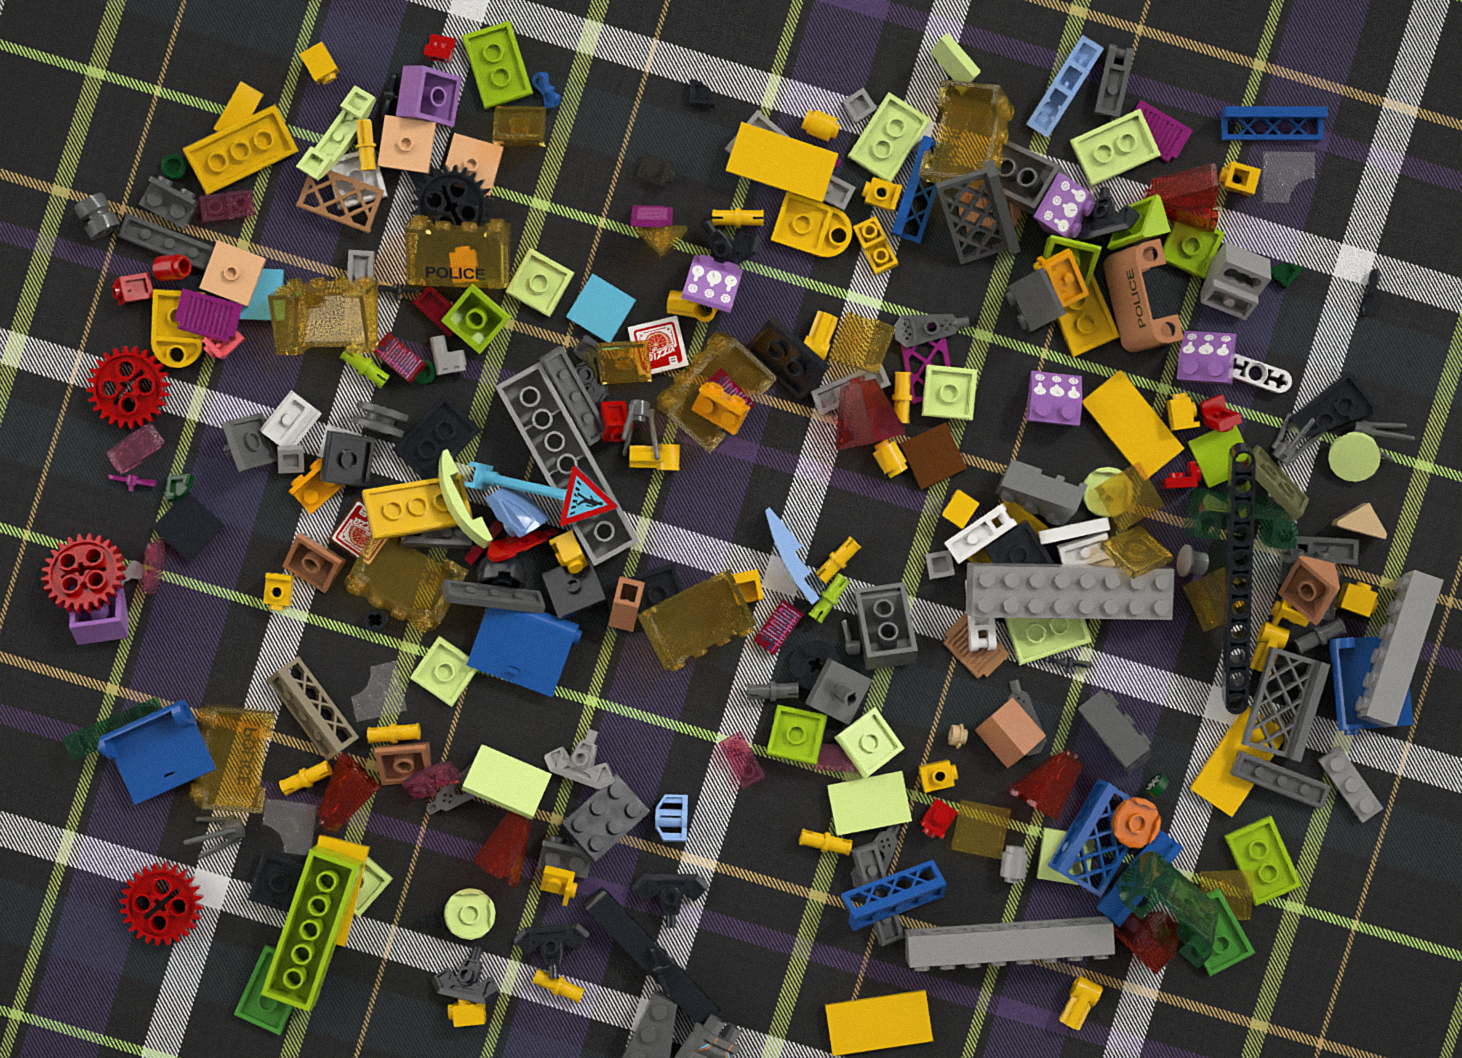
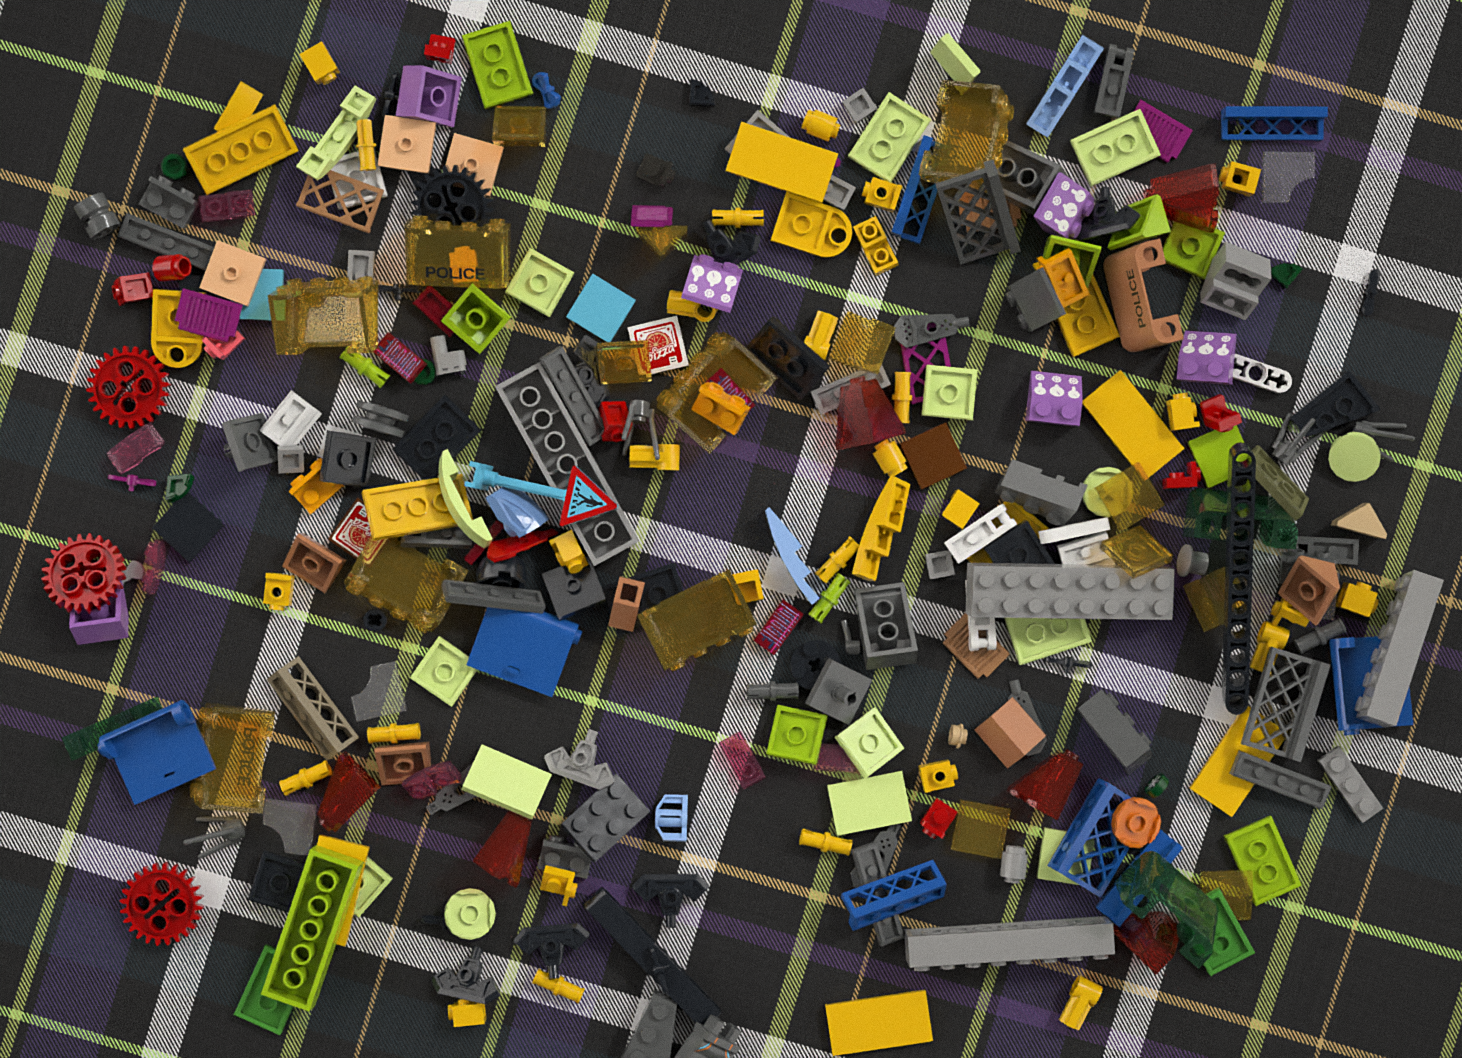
none -> yellow slope [852,476,910,581]

